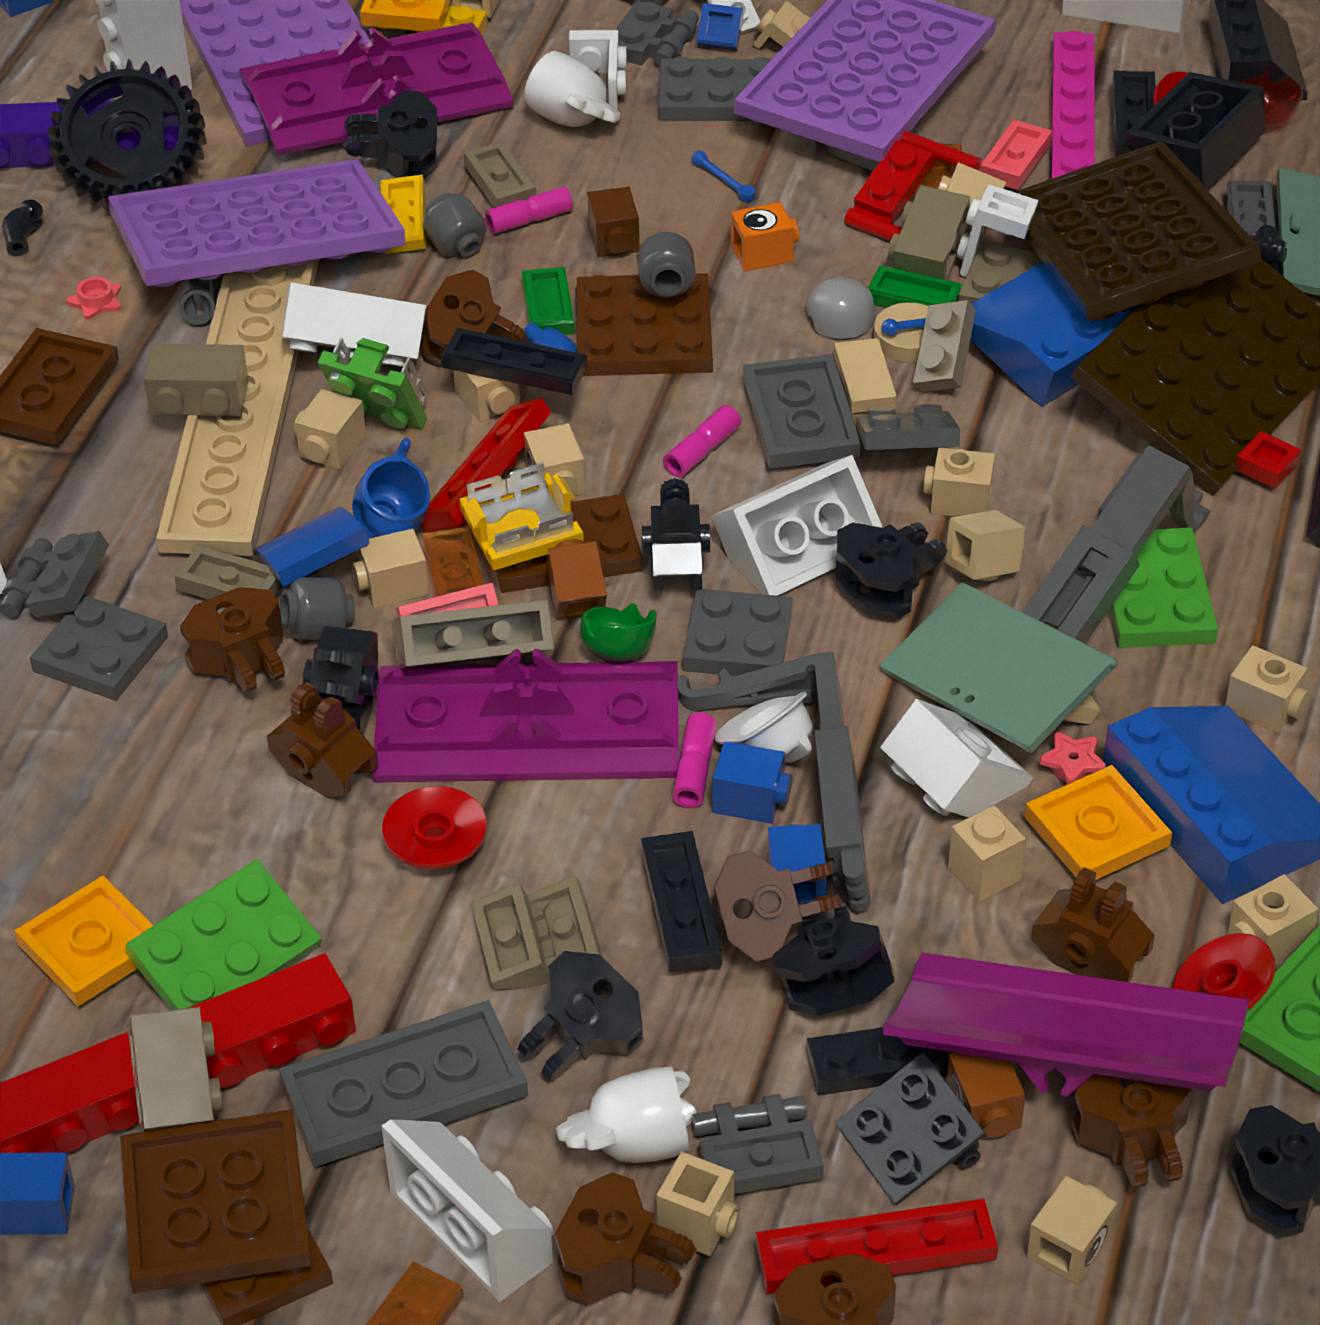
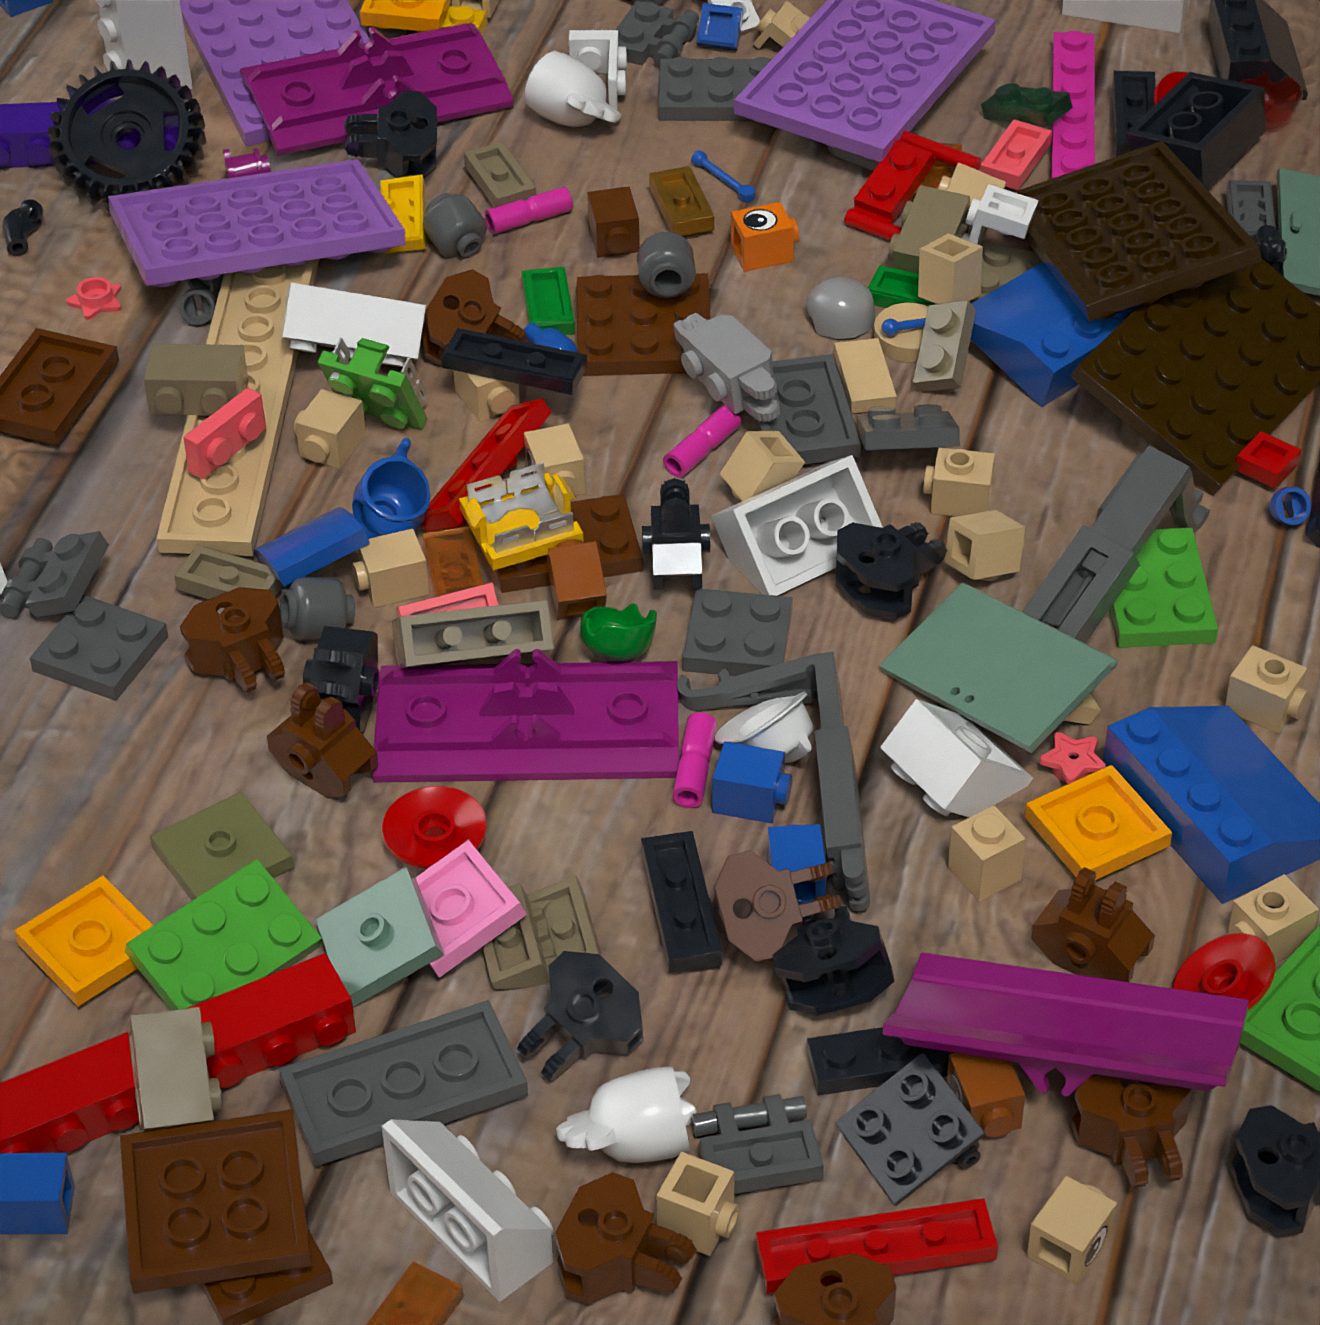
none -> olive plate [150,792,294,900]
none -> coral plate [183,387,266,479]
none -> magenta brick [223,148,271,179]
none -> sand green plate [316,866,444,1007]
none -> bright pink plate [416,840,527,978]
none -> pearl gold plate [649,166,715,236]
none -> light grey hinge [673,313,780,423]
none -> tan brick [720,431,805,502]
none -> tan brick [918,233,983,304]
none -> clear green plate [981,83,1073,128]
none -> blue hinge [1269,487,1311,525]

